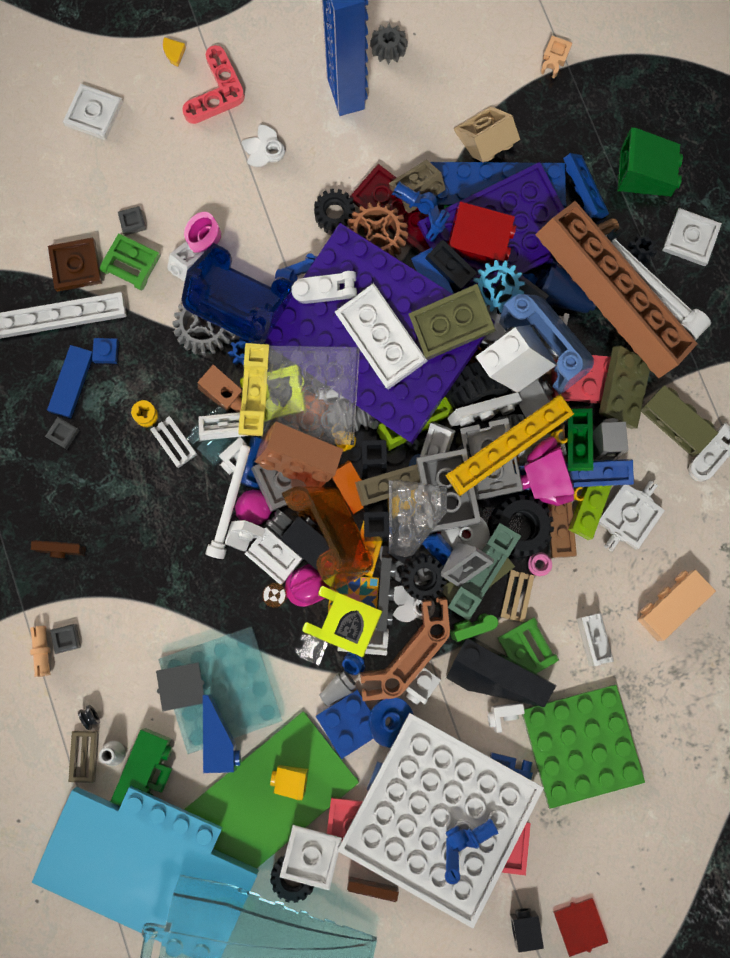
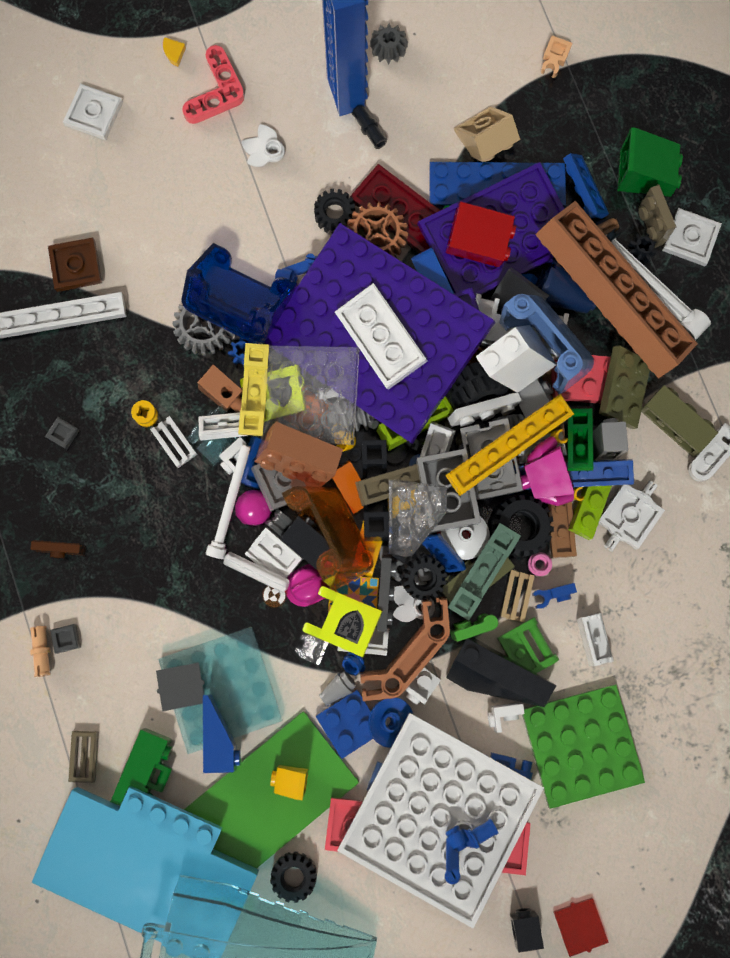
blue tile [47,345,93,418] -> none
black bush [78,705,100,730] -> none
blue plate [92,338,119,364] -> none
white cone [99,741,126,766] -> none
bright green plate [100,233,160,291] -> none
dark grey tile [118,206,146,236] -> none
white bracket [167,242,205,282] -> none
dark pink piece [184,212,221,253] -> none
white bracket [225,520,265,551] -> none
white tile [280,825,342,890] -> none
white plate [292,271,357,304] -> none
reddish brown tile [347,876,399,902] -> none
dark tan bracket [389,159,445,213] -> none
blue pin [392,181,450,242] -> none
olive plate [409,284,496,360] -> none
black panel [425,240,477,291] -> none
light grey slope [441,542,494,587] -> none
medium azure gear [473,260,525,313] -> none
light nougat brick [637,569,716,641] -> none
none -> white axle [223,552,290,593]
none -> black pin [352,105,387,149]
none -> blue plate [532,583,577,609]
none -> dark tan plate [639,185,676,248]

